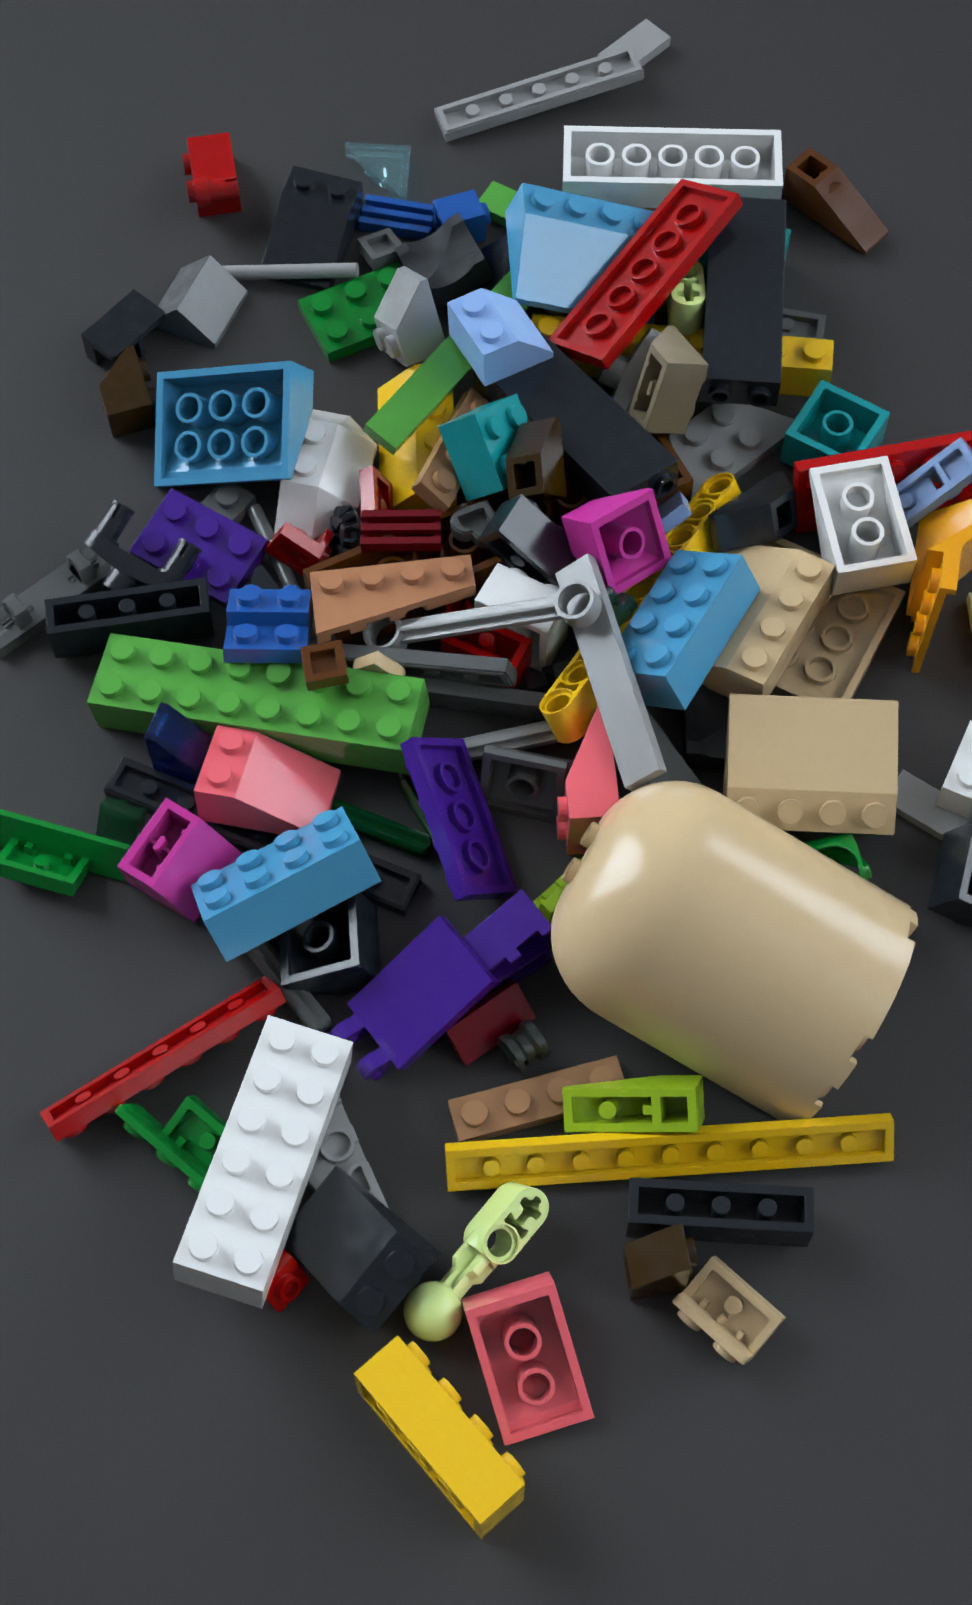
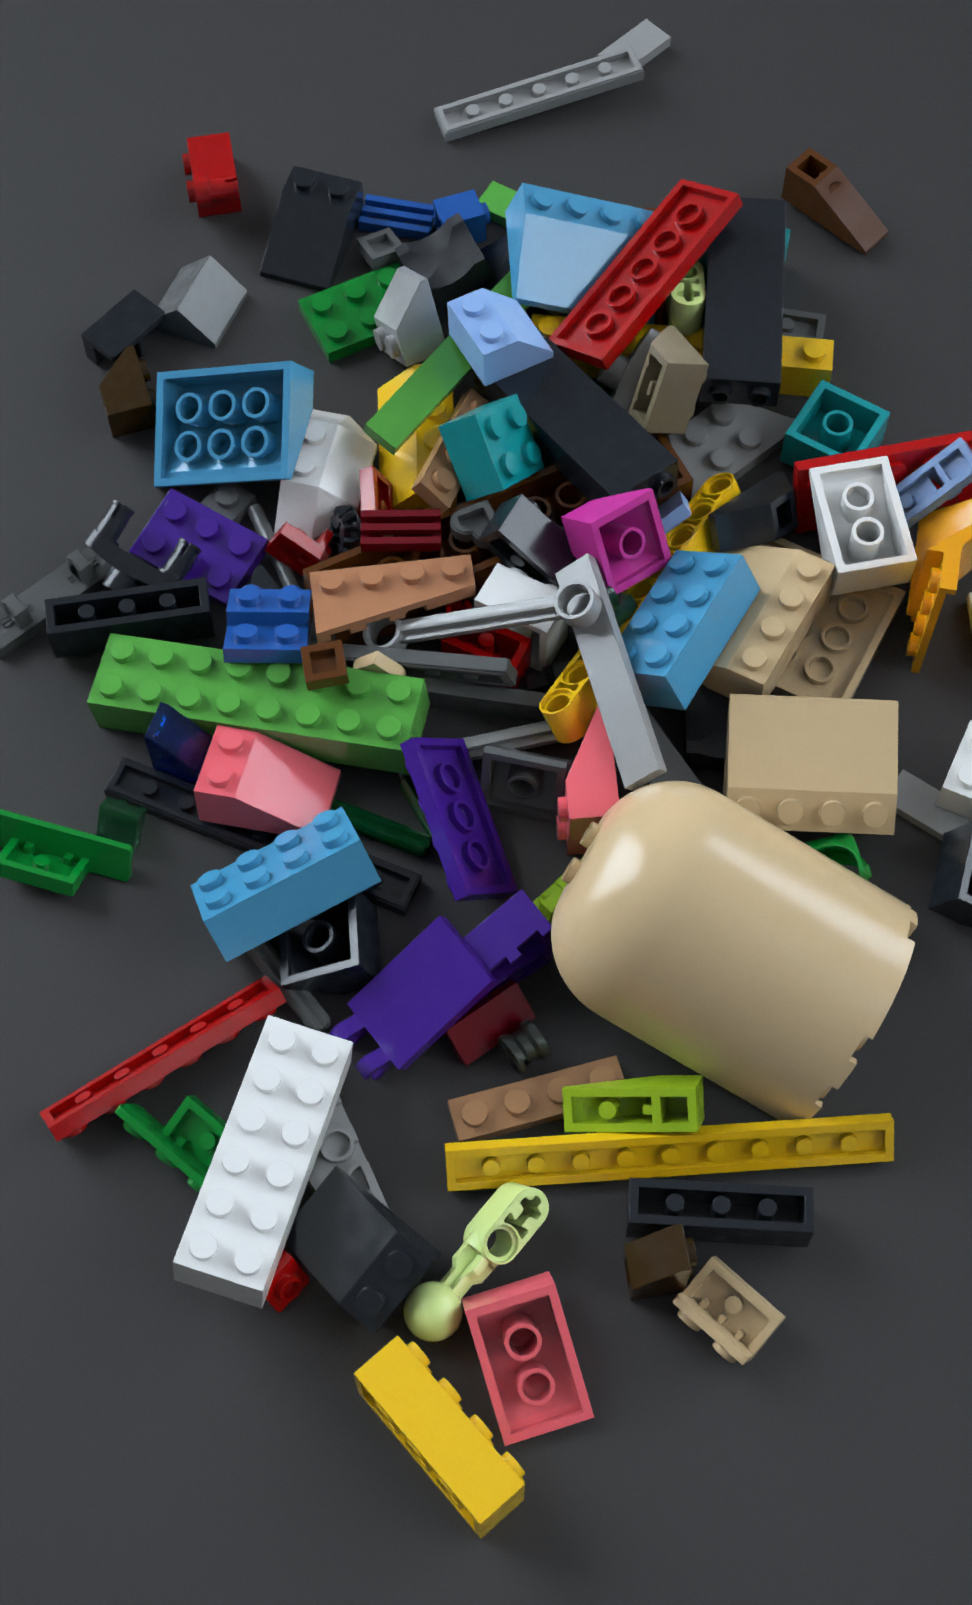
dark pink slope [117,798,242,924] -> none
light grey bar [222,263,359,280] -> none
clear light blue tile [345,142,411,200] -> none
dark brown slope [505,417,567,503] -> none
white brick [562,125,783,209] -> none

